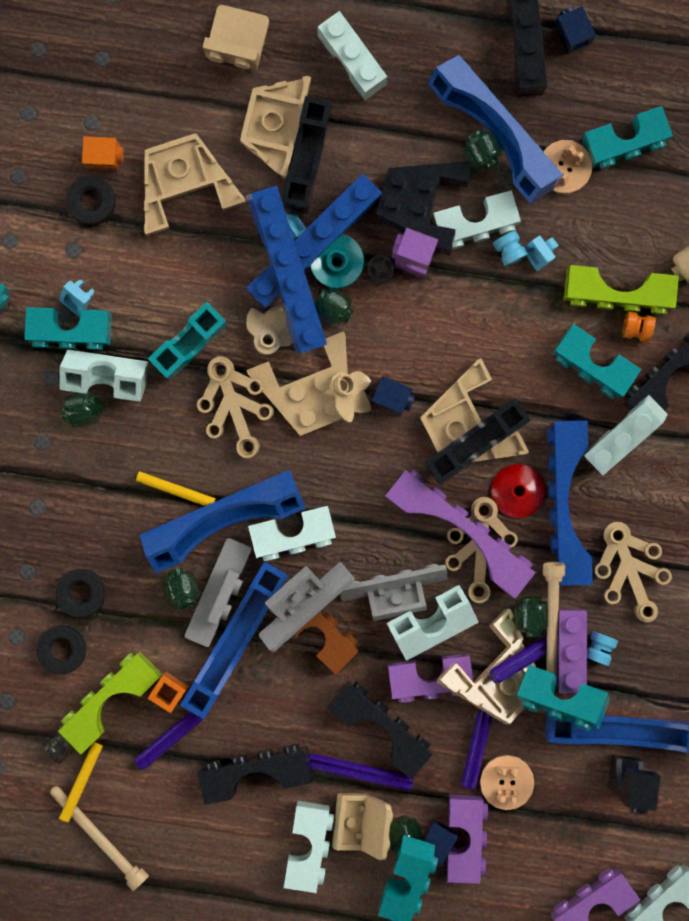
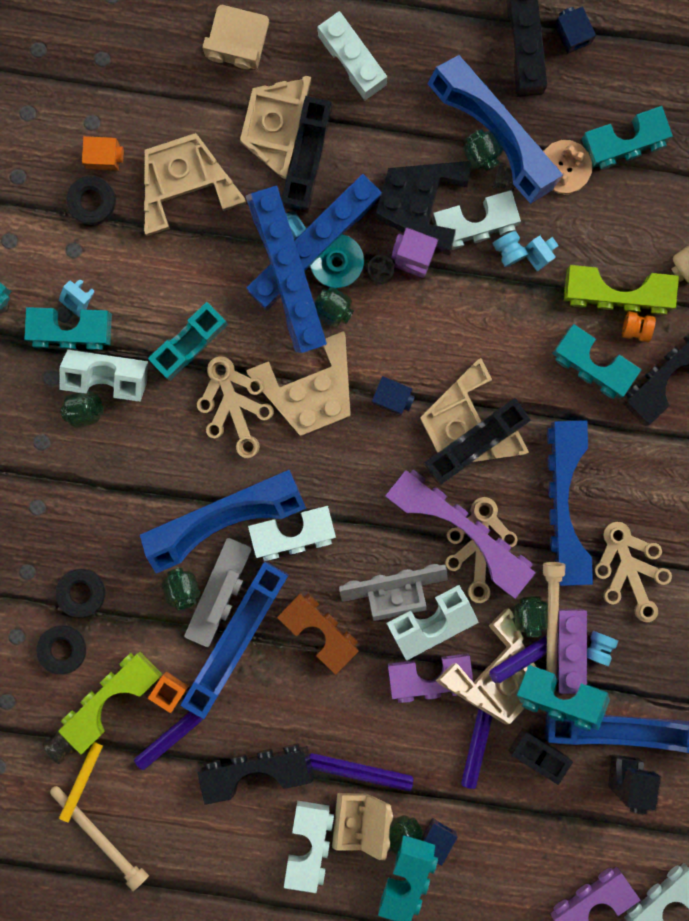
yellow bar [136,471,216,506] -> none
tan plate [246,305,292,355] -> none
light grey bracket [259,562,355,652] -> none
black arch [327,680,433,780] -> none
tan plate [329,371,371,423] -> none
medium lavender arch [446,794,488,884] -> none
light nougat plate [480,755,534,810] -> none
red dish [491,464,545,518] -> none
light aqua arch [584,395,668,475] -> none
none -> black brick [508,728,573,785]

